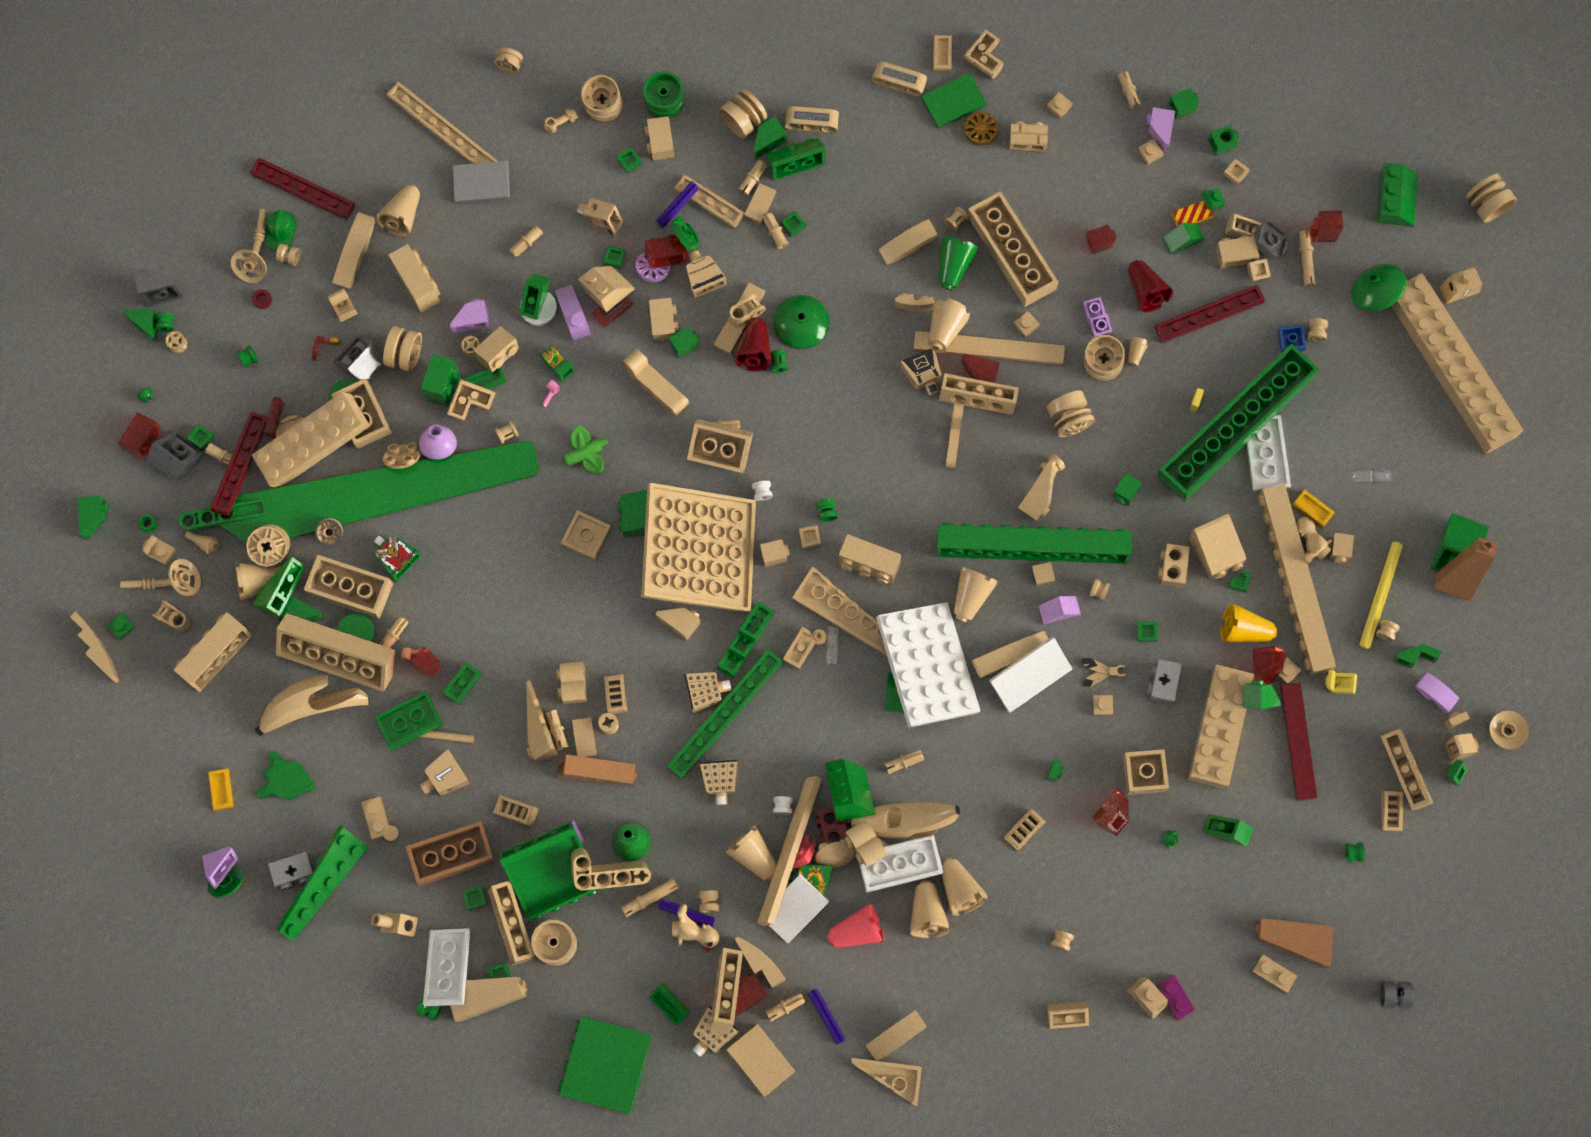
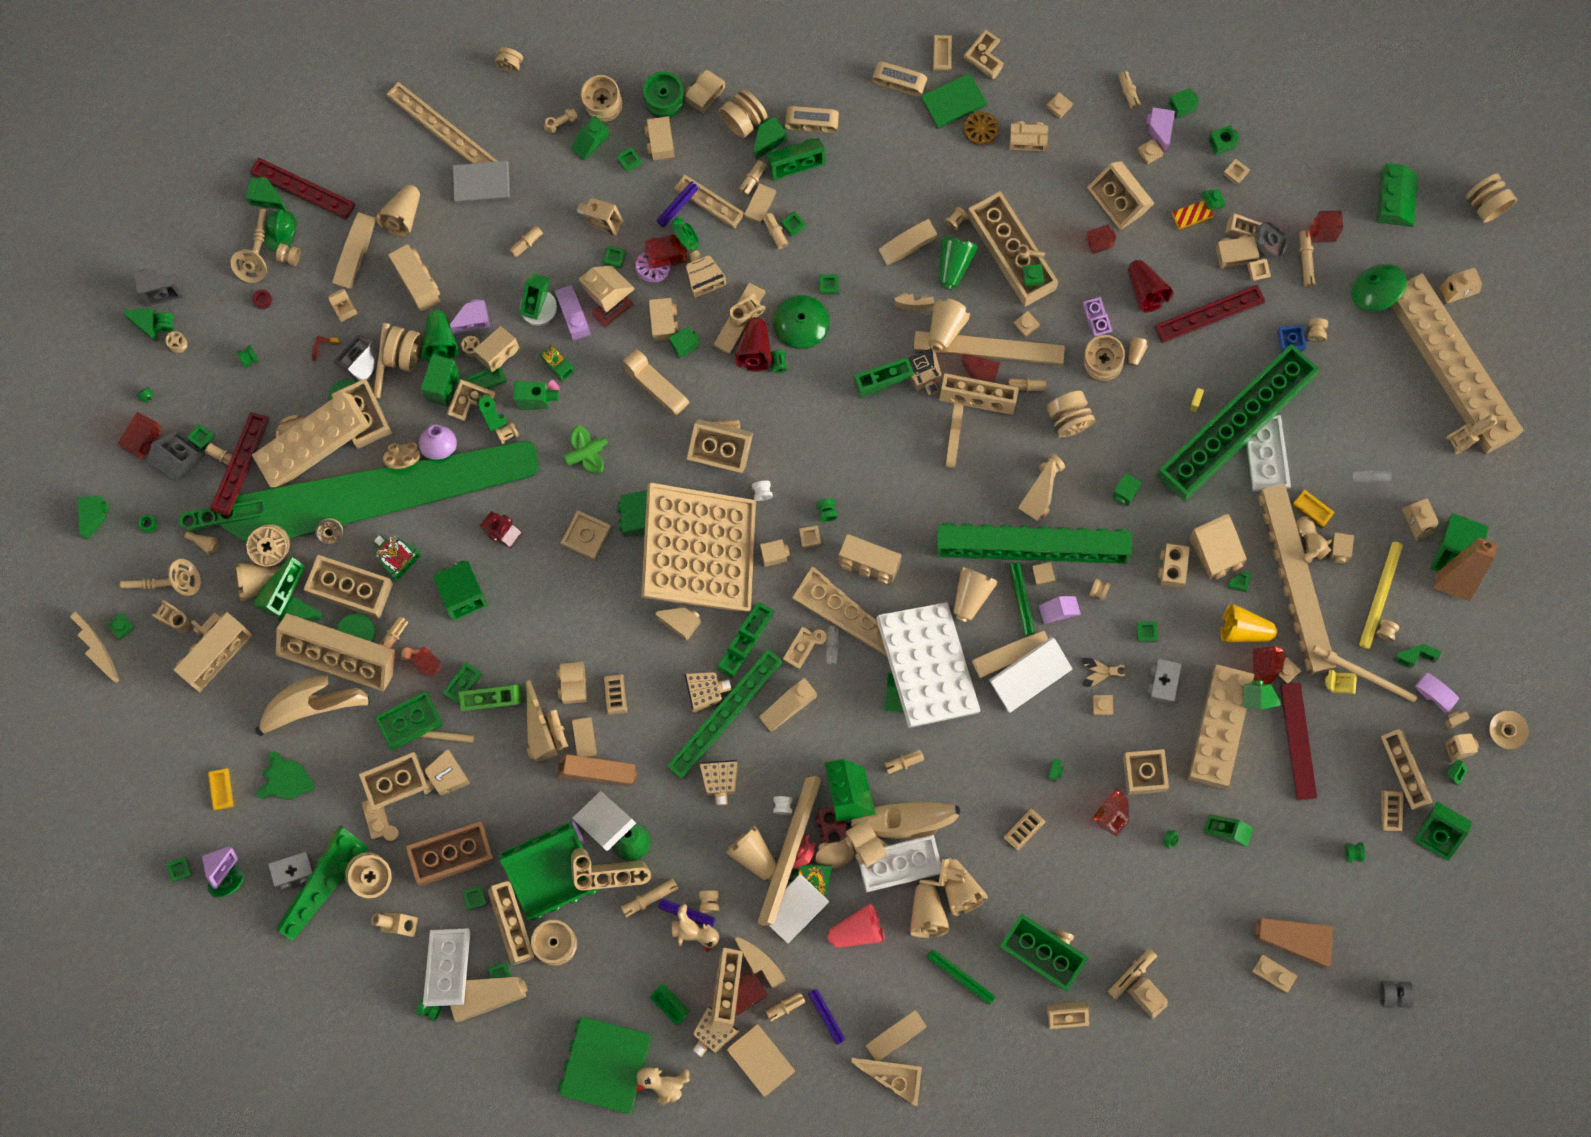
tan bracket [142,535,176,566] -> none
clear red tile [264,396,284,439] -> none
tan slope [493,795,539,827] -> none
tan wheel [598,713,619,735] -> none
magenta plate [1156,975,1195,1020] -> none
green slope [1163,223,1205,254] -> none
none -> green plate [166,857,192,883]
none -> tan bracket [191,613,219,637]
none -> green slope [246,177,286,211]
none -> tan wheel [345,852,392,898]
none -> tan slope [359,752,428,811]
none -> tan bar [374,322,390,398]
none -> green cone [421,310,459,363]
none -> green slope [433,560,488,621]
none -> bright green slope [459,684,523,711]
none -> green leg [477,394,508,431]
none -> dark red hinge [480,511,522,549]
none -> green torso [513,381,560,410]
none -> green slope [571,116,610,161]
none -> white tile [572,791,636,851]
none -> tan animal [636,1067,690,1105]
none -> tan brick [685,70,725,113]
none -> tan slope [759,678,817,732]
none -> green plate [820,274,839,294]
none -> green slope [854,357,914,399]
none -> tan bracket [919,858,966,886]
none -> green axle [927,950,995,1005]
none -> green slope [999,913,1089,992]
none -> tan axle [1008,378,1046,393]
none -> green axle [1009,562,1035,637]
none -> tan hand [1019,244,1045,259]
none -> green plate [1022,264,1044,286]
none -> tan slope [1087,161,1155,230]
none -> tan pin [1107,948,1157,1000]
none -> tan bar [1312,645,1417,703]
none -> tan torso [1401,498,1438,541]
none -> green slope [1414,801,1472,861]
none -> tan connector [1446,414,1497,454]

